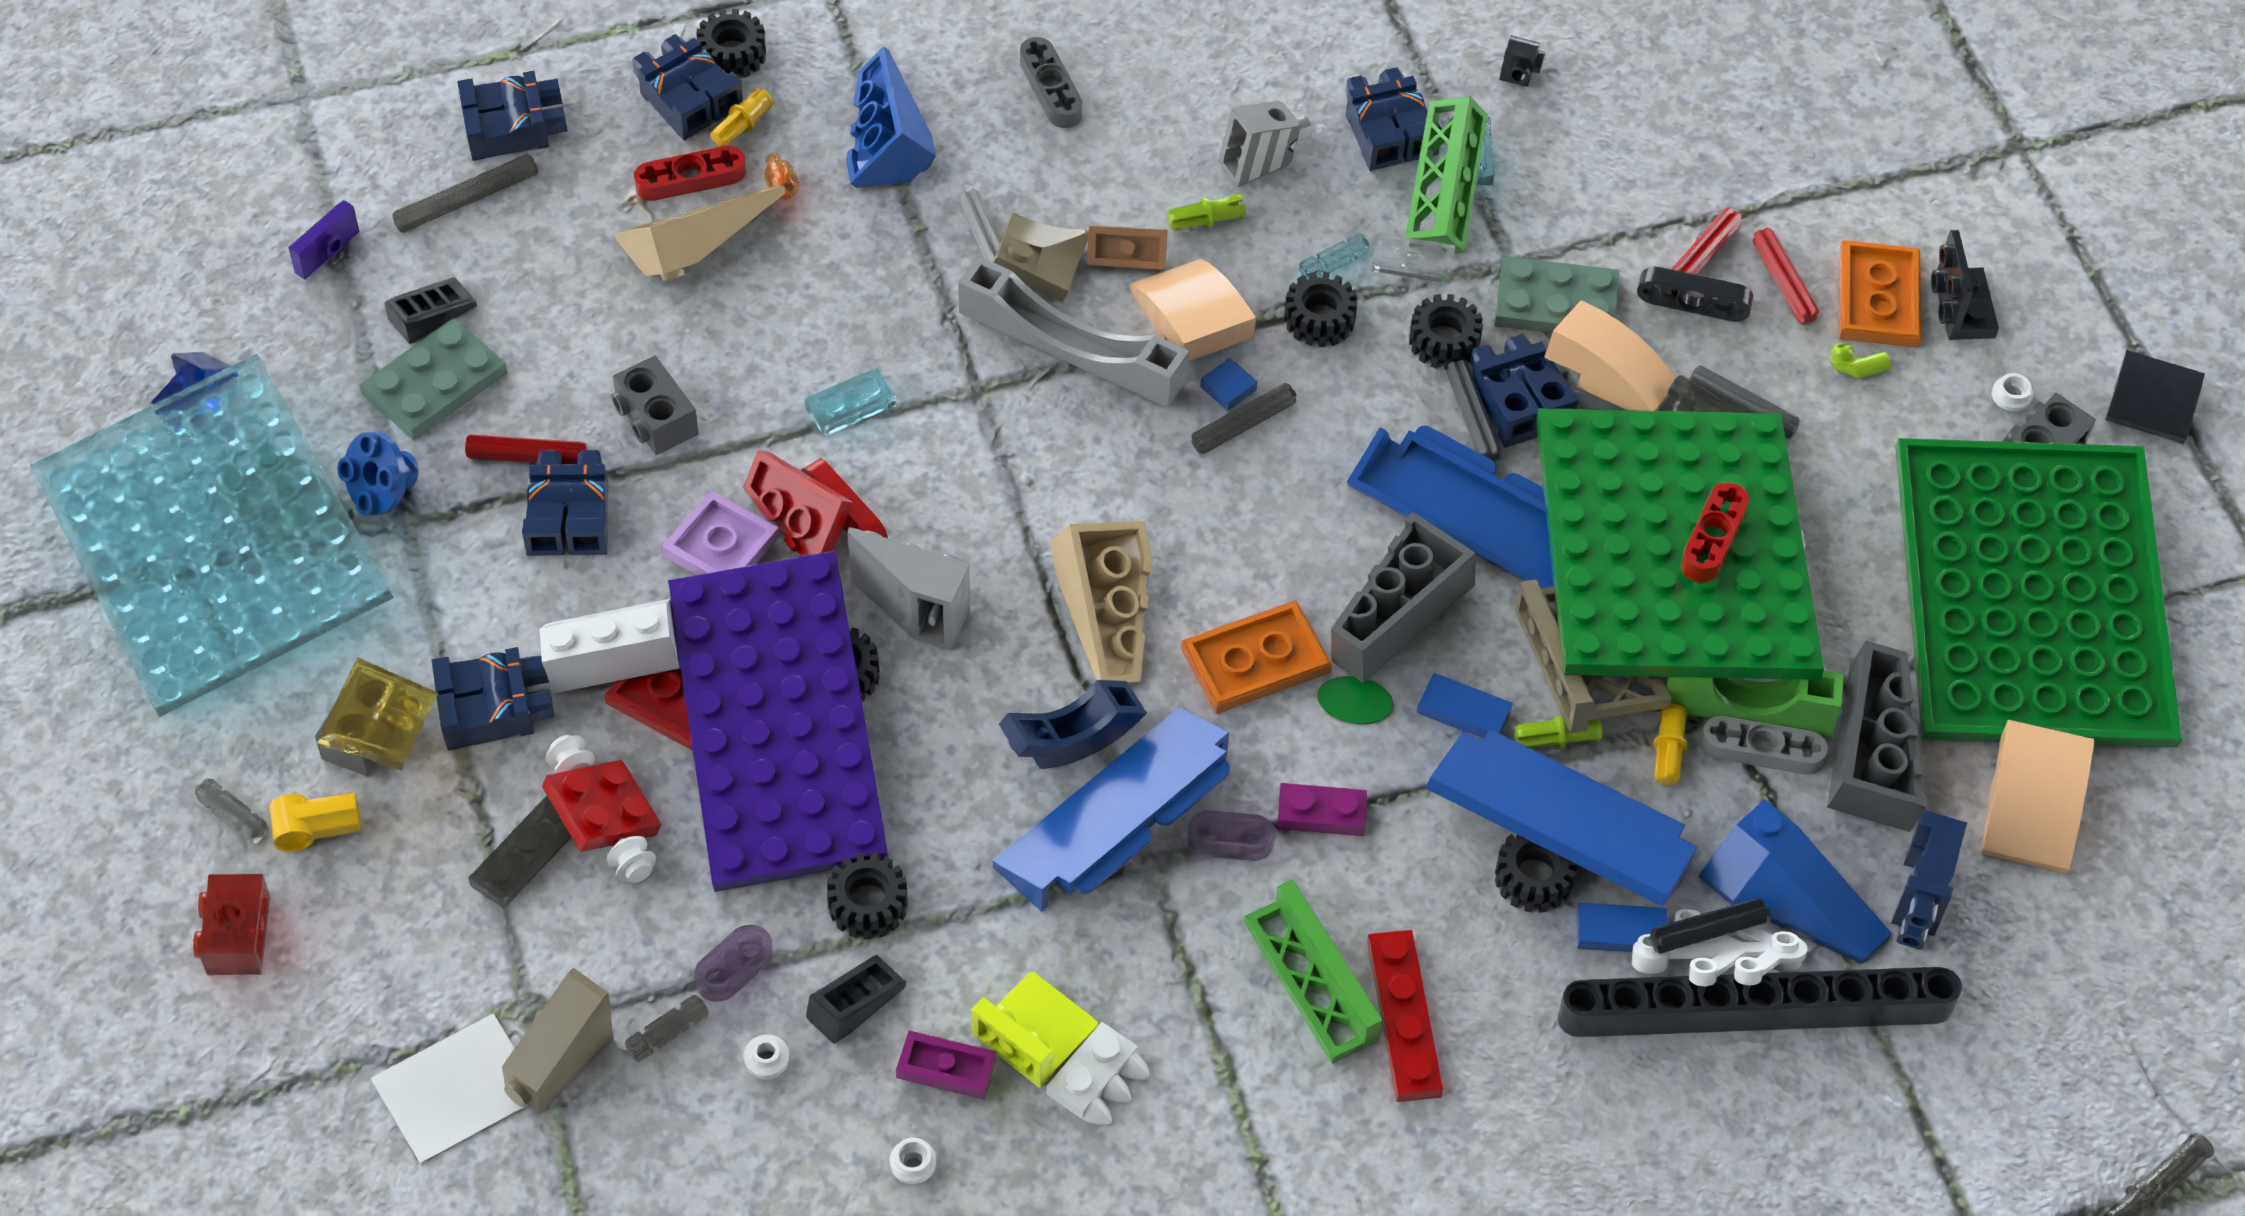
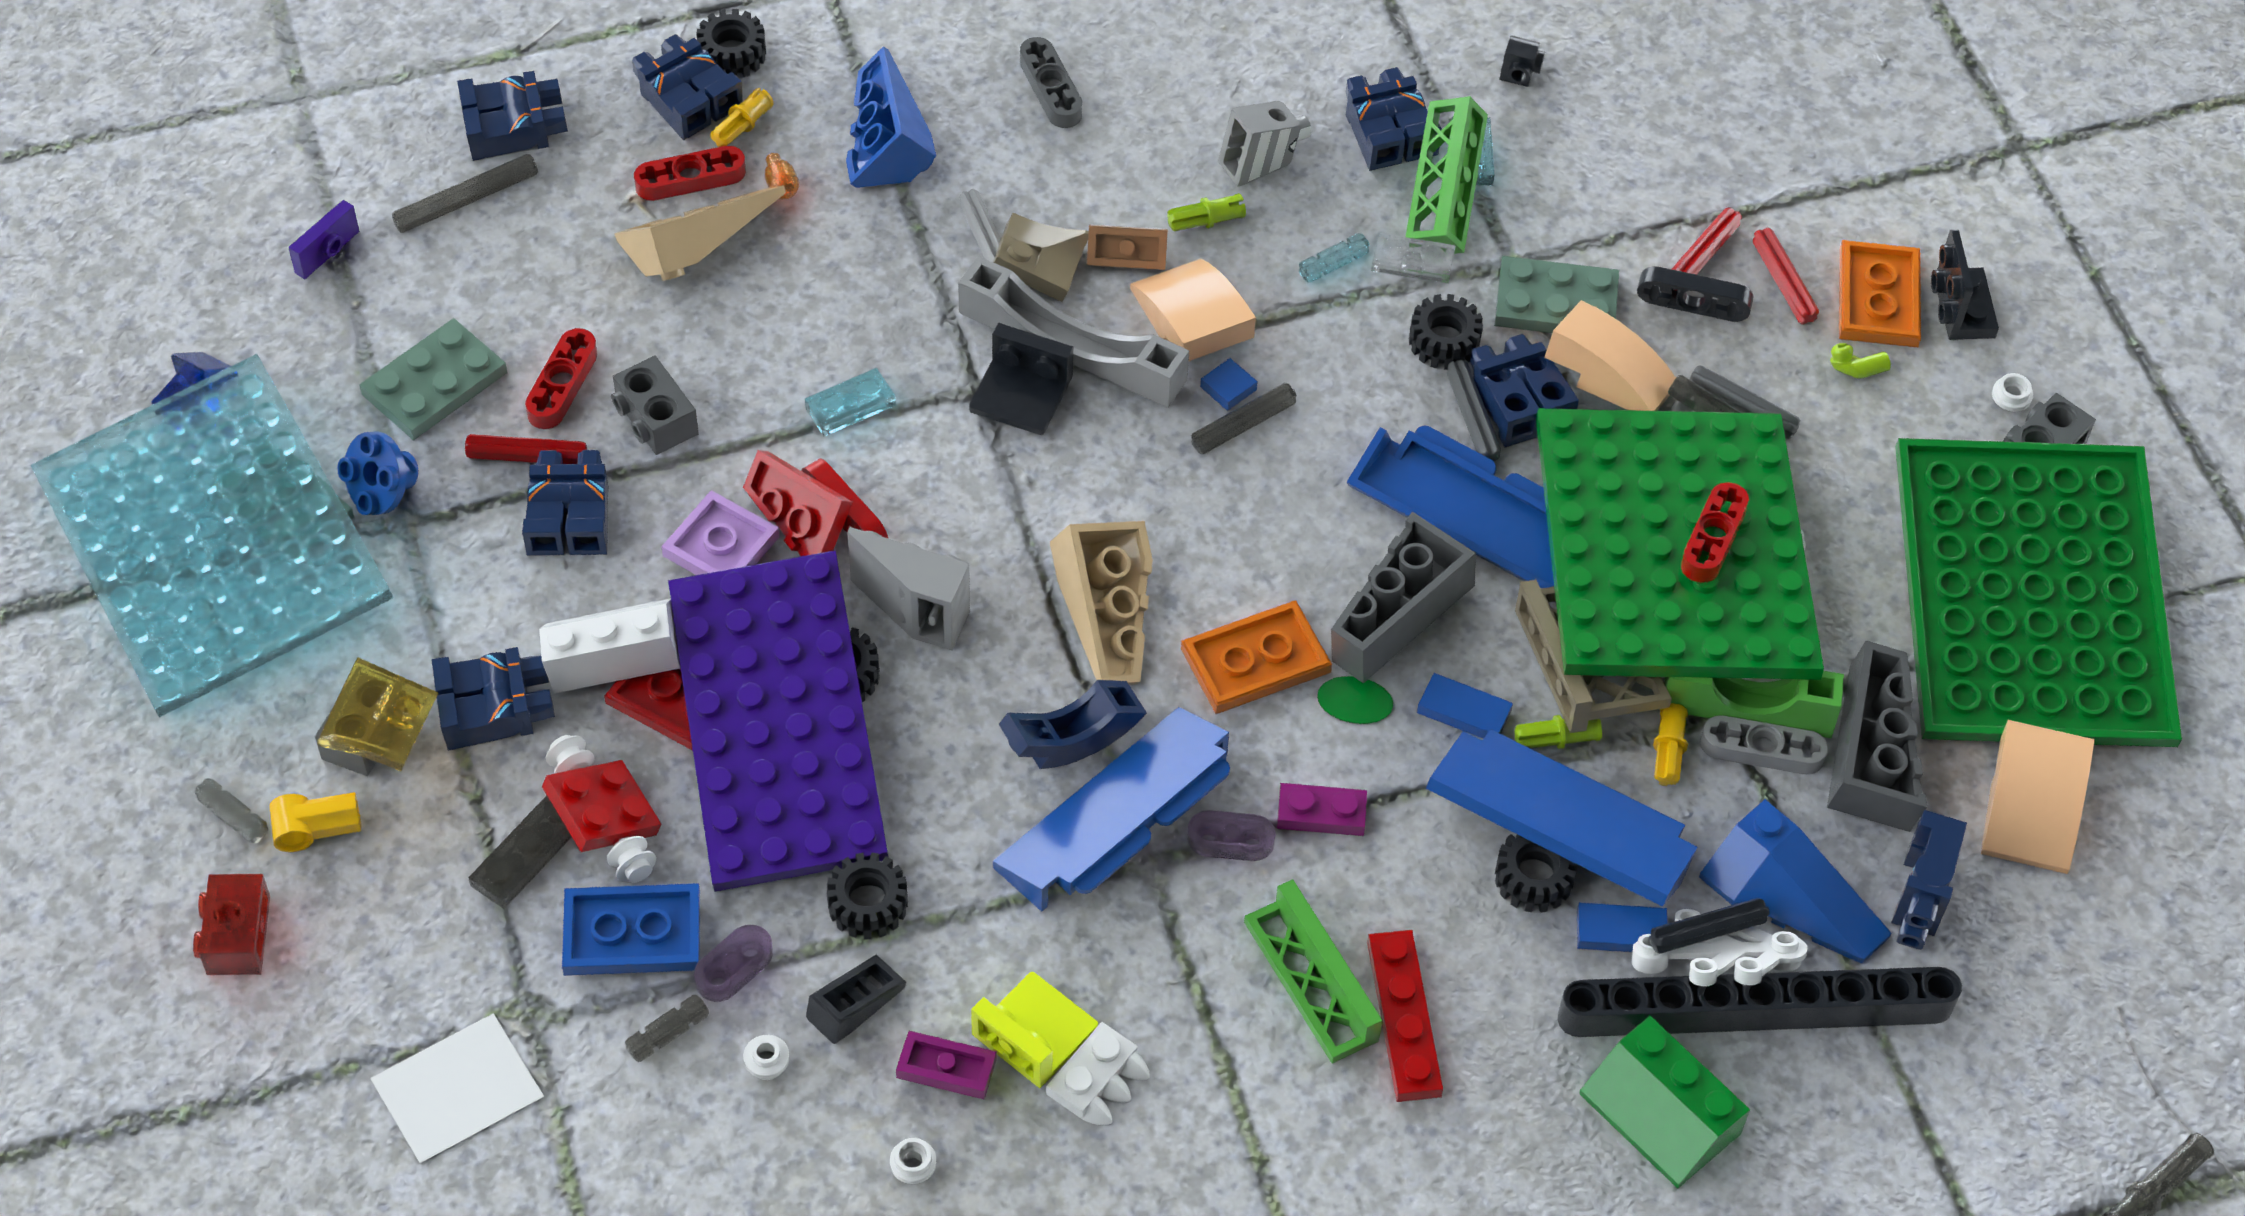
black slope [384,277,477,344] -> none
dark tan slope [502,967,613,1114] -> none
black tyre [1284,272,1358,347] -> none
black slope [2105,350,2205,444] -> none
none -> red beam [525,328,597,429]
none -> blue plate [562,883,700,976]
none -> black bracket [969,323,1074,435]
none -> slope [1579,1016,1750,1189]

